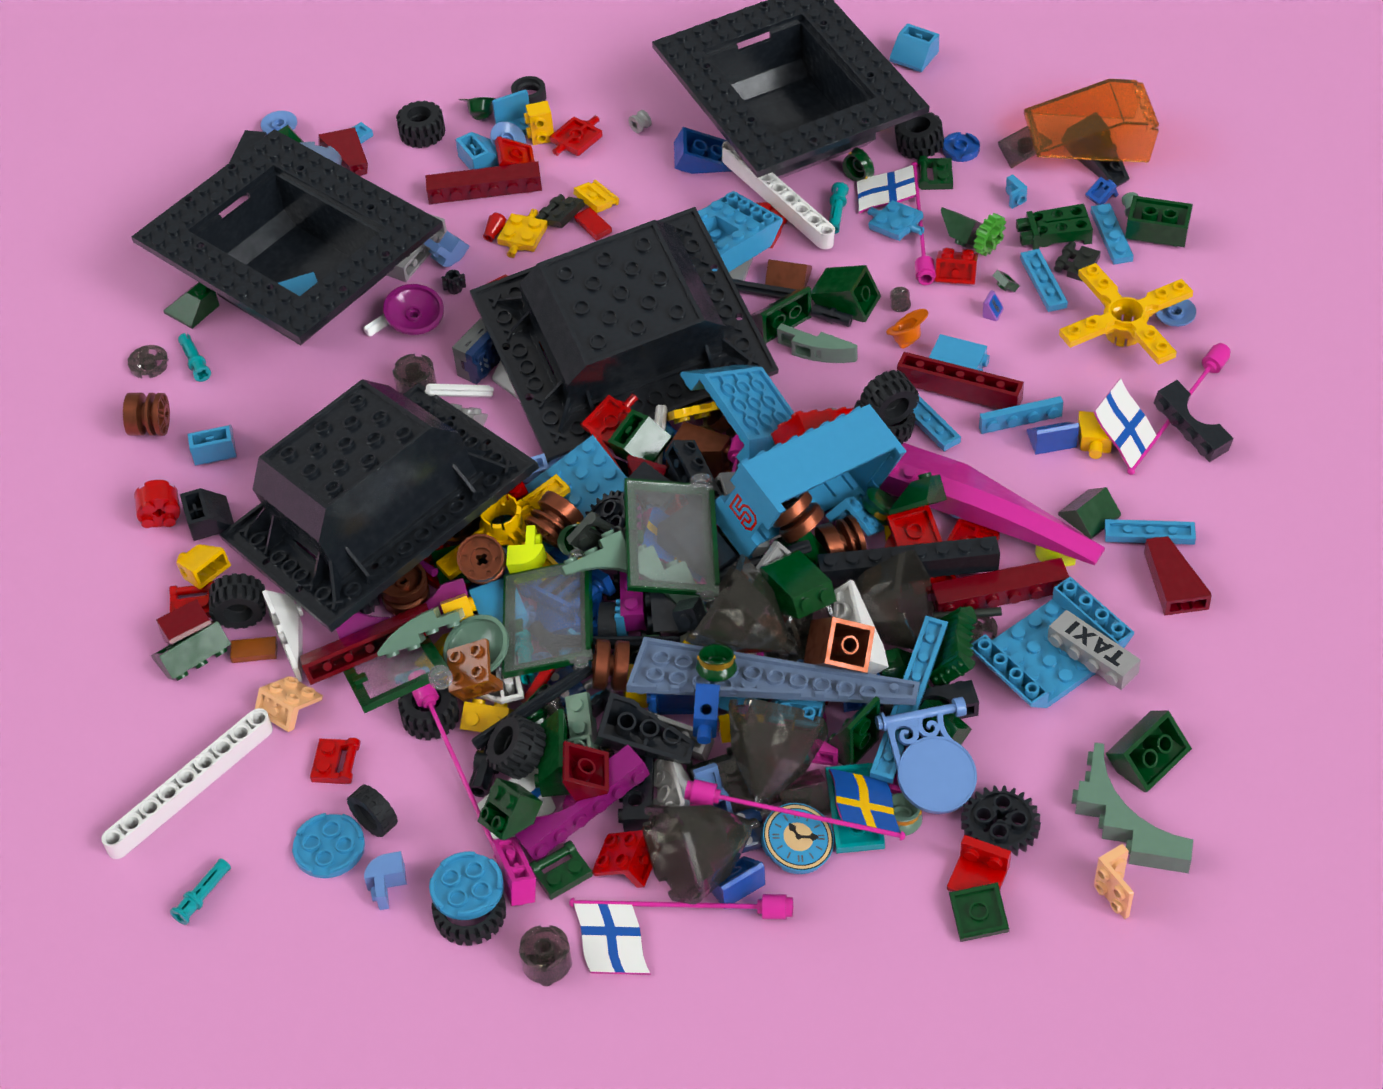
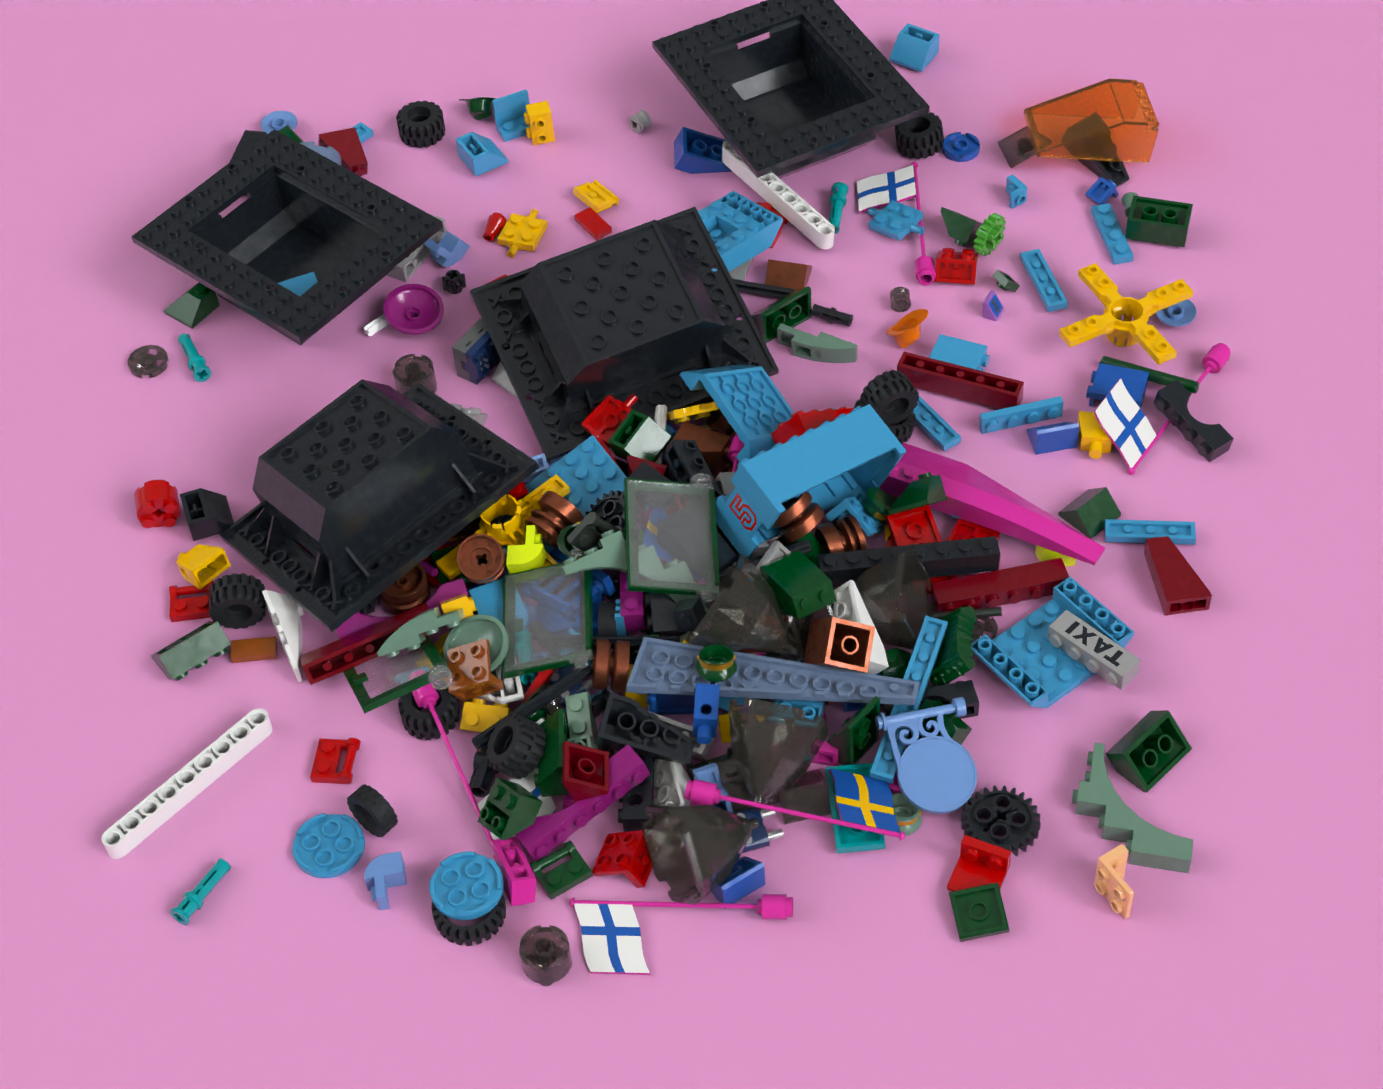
copper wheel [123,393,170,436] -> none
dark red slope [156,599,212,644] -> none
dark azure slope [188,425,237,466] -> none
light nougat bracket [255,676,323,732] -> none
dark red brick [425,161,542,205] -> none
white axle [425,384,494,397] -> none
medium blue dish [490,122,526,148] -> none
red plate [495,136,535,166] -> none
black tyre [511,76,547,104] -> none
pearl dark grey plate [536,194,585,228] -> none
red plate [550,115,603,156] -> none
tile [761,803,834,874] -> none
dark green slope [811,265,881,322] -> none
dark green piece [842,147,874,181] -> none
dark green plate [917,156,953,190] -> none
dark green hips [1016,203,1093,250] -> none
pearl dark grey plate [1054,241,1101,281] -> none
none -> blue panel [1086,363,1149,409]
none -> dark green axle [1100,356,1199,394]

